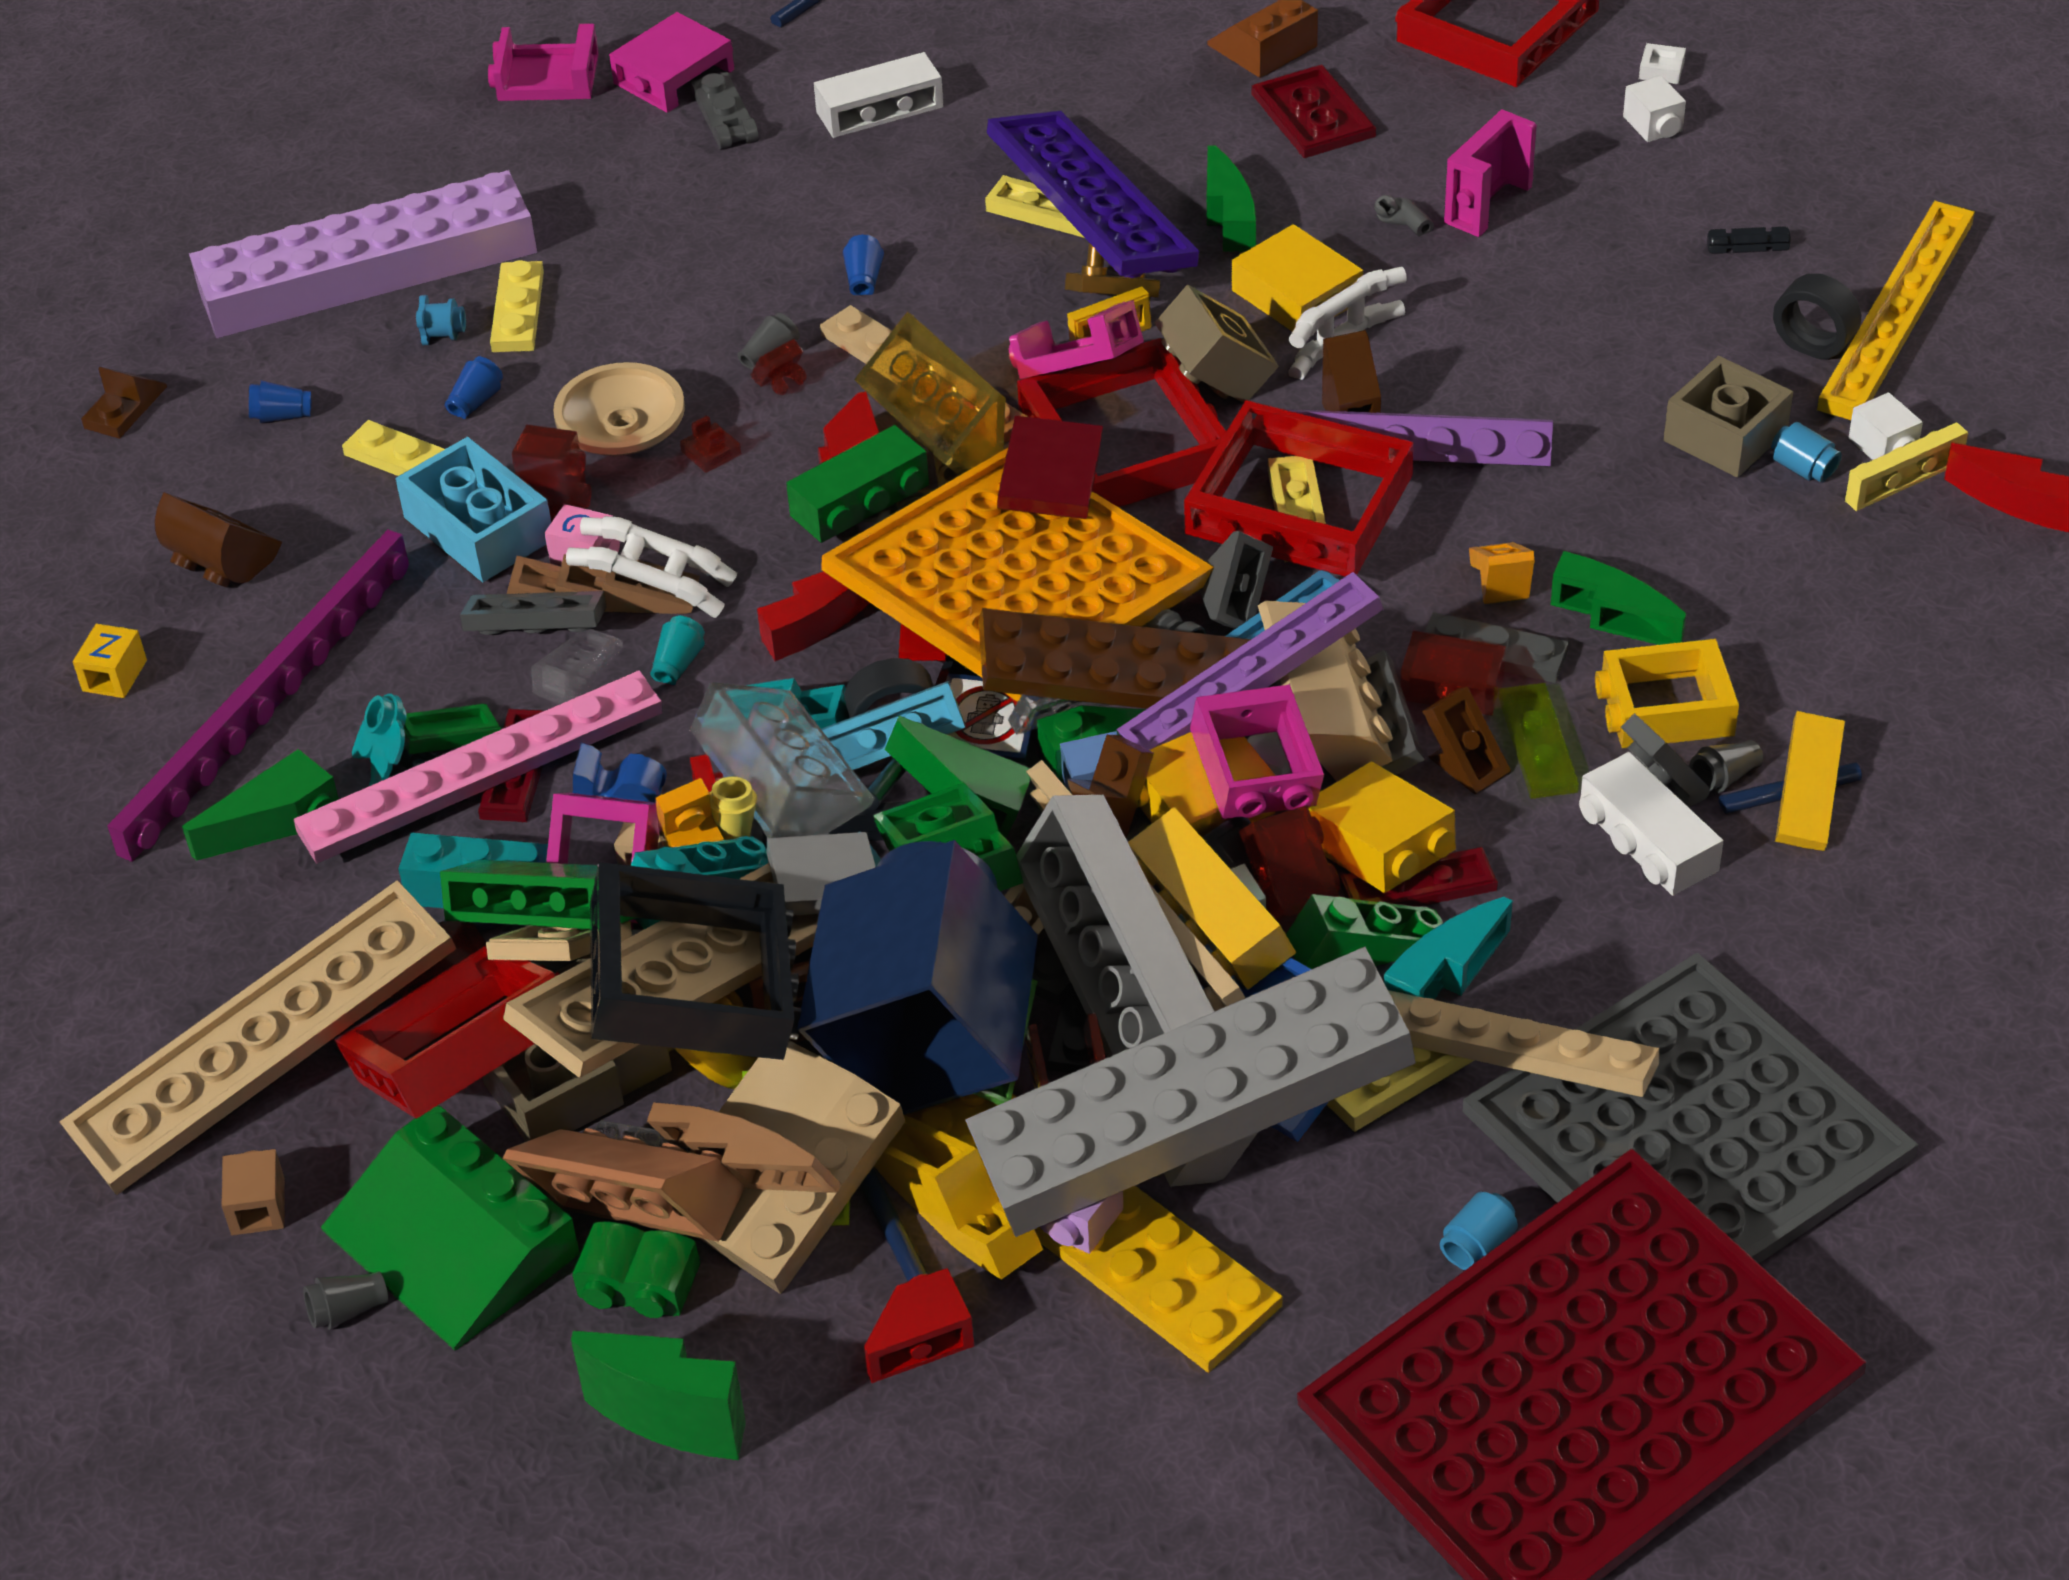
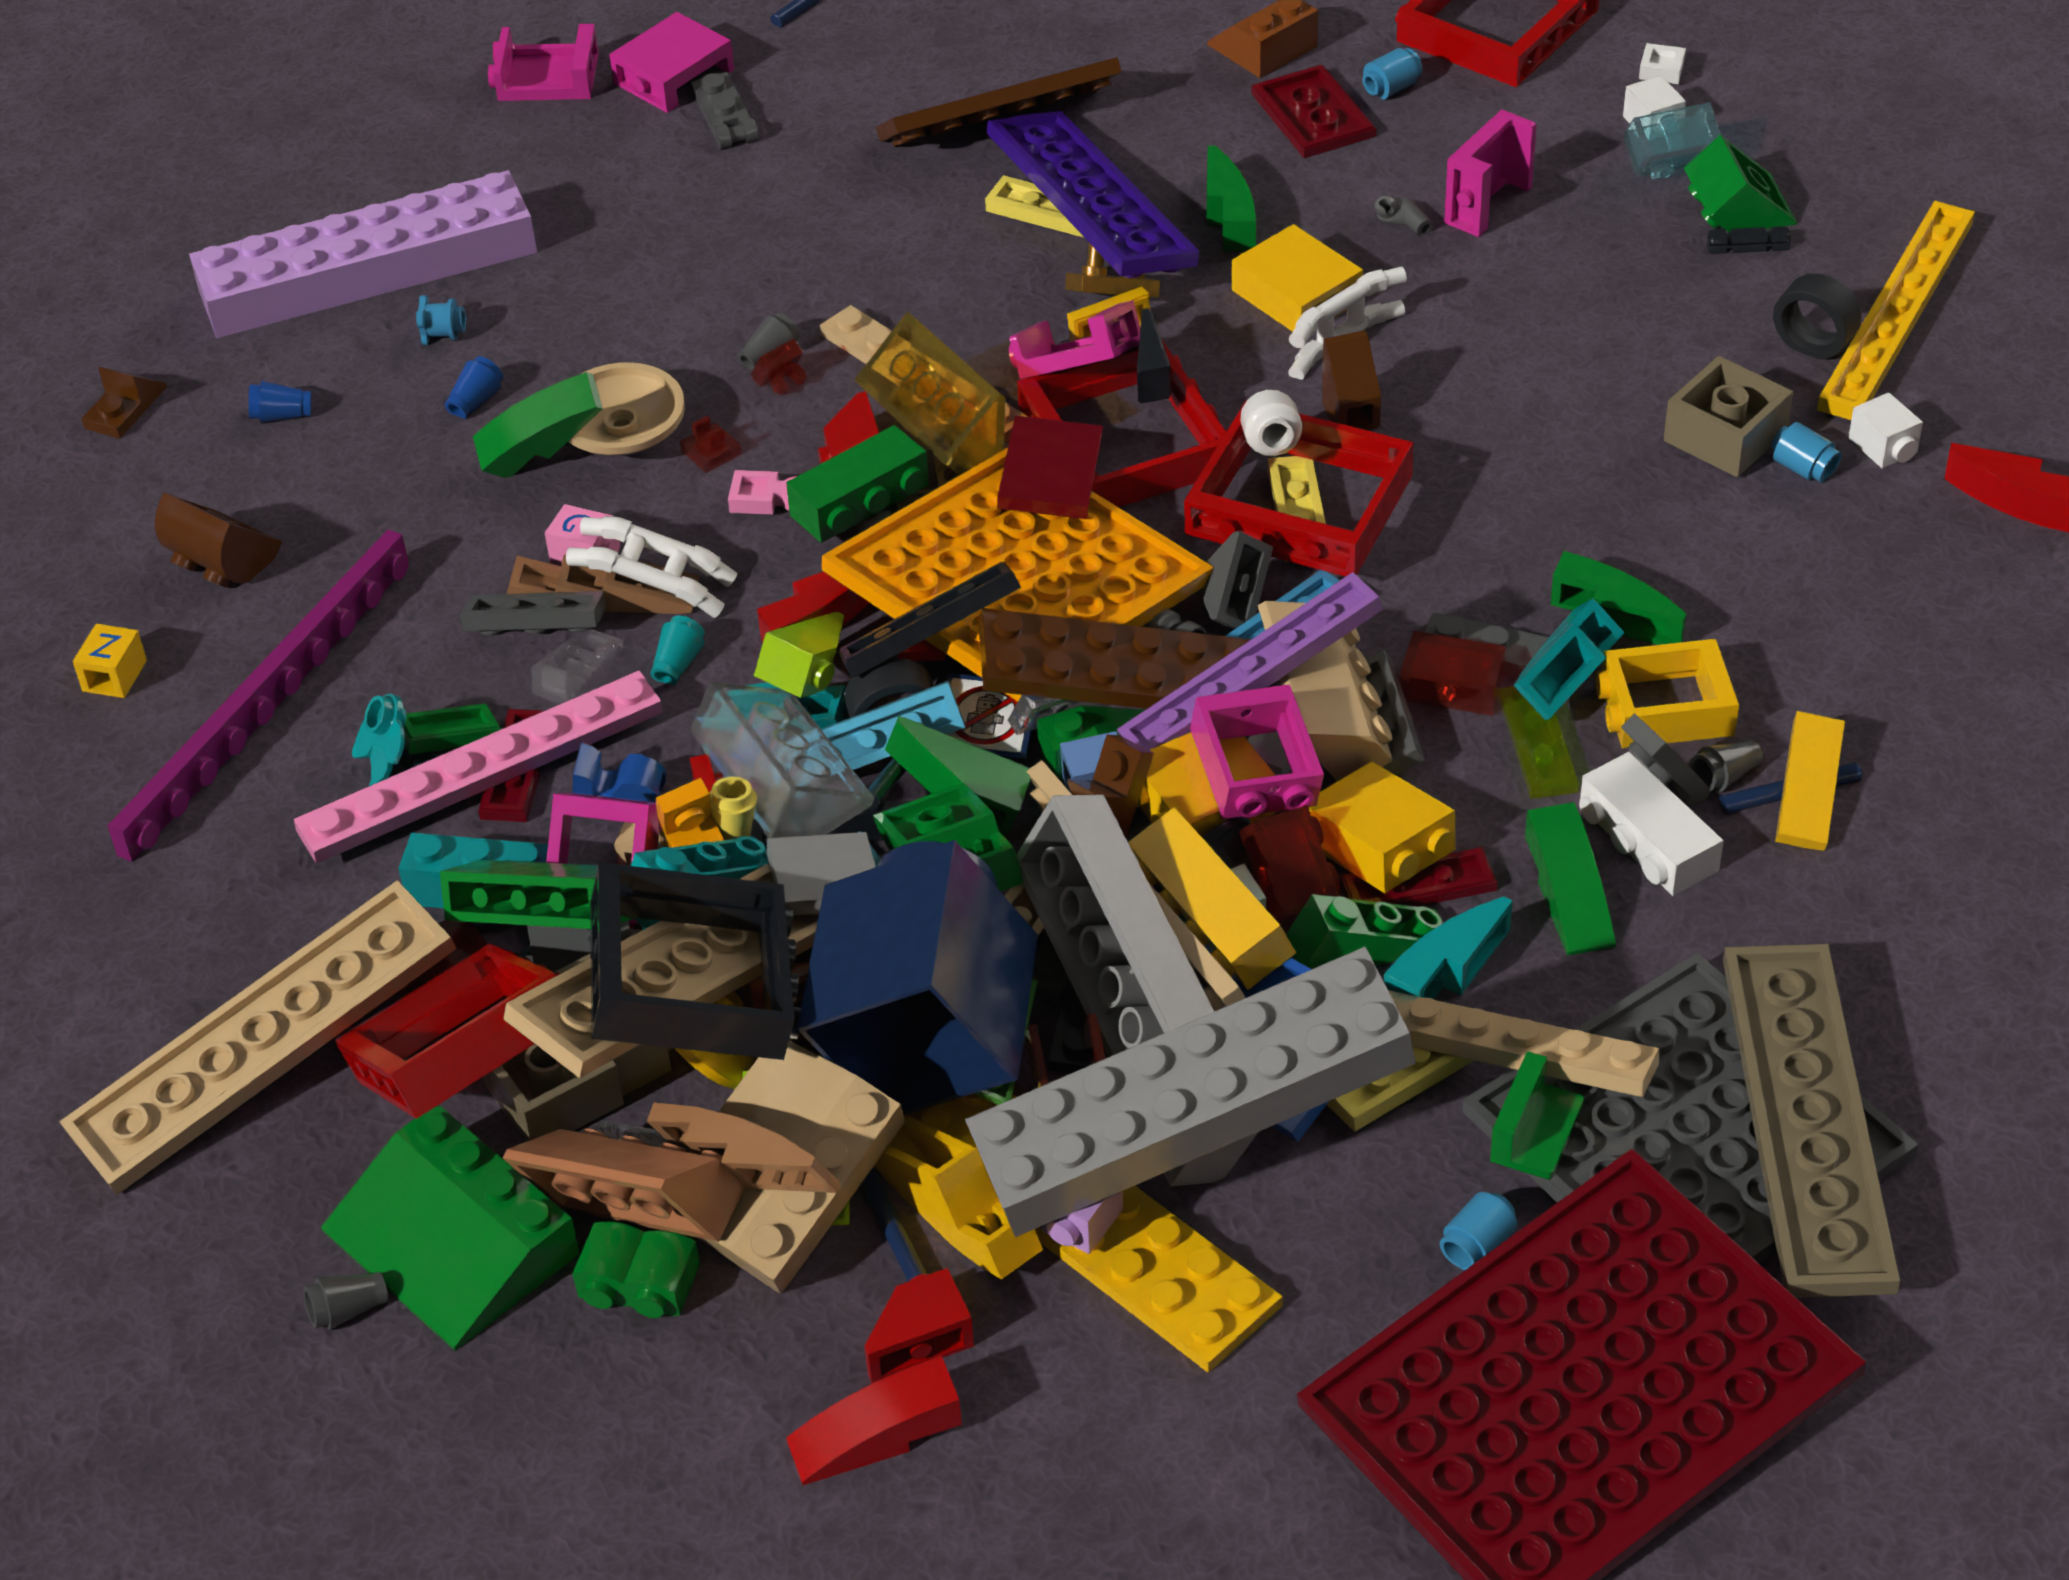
green slope [182,749,339,861] -> none
medium nougat brick [222,1149,285,1236] -> none
light yellow plate [342,420,445,476] -> none
medium azure brick [395,436,551,583] -> none
tan tile [486,921,632,961] -> none
light yellow plate [490,260,544,352] -> none
clear red brick [512,424,592,521] -> none
green slope [571,1331,746,1460] -> none
white brick [814,52,943,138] -> none
blue cone [843,234,884,295] -> none
dark tan brick [1154,284,1279,403] -> none
medium lavender plate [1284,409,1553,466] -> none
reddish brown slope [1422,686,1511,794] -> none
light orange slope [1469,542,1535,604] -> none
light yellow plate [1845,422,1968,511] -> none
none -> green slope [473,372,603,478]
none -> bright pink plate [728,470,797,515]
none -> lime slope [754,611,844,698]
none -> red slope [786,1356,962,1486]
none -> black tile [837,562,1021,678]
none -> reddish brown plate [876,57,1122,146]
none -> black slope [1137,308,1171,403]
none -> white head [1240,390,1302,456]
none -> dark azure brick [1362,48,1423,100]
none -> green panel [1490,1051,1584,1180]
none -> teal slope [1514,598,1624,720]
none -> green slope [1525,802,1616,956]
none -> clear light blue brick [1623,102,1720,180]
none -> green slope [1684,134,1797,233]
none -> dark tan plate [1723,944,1900,1298]

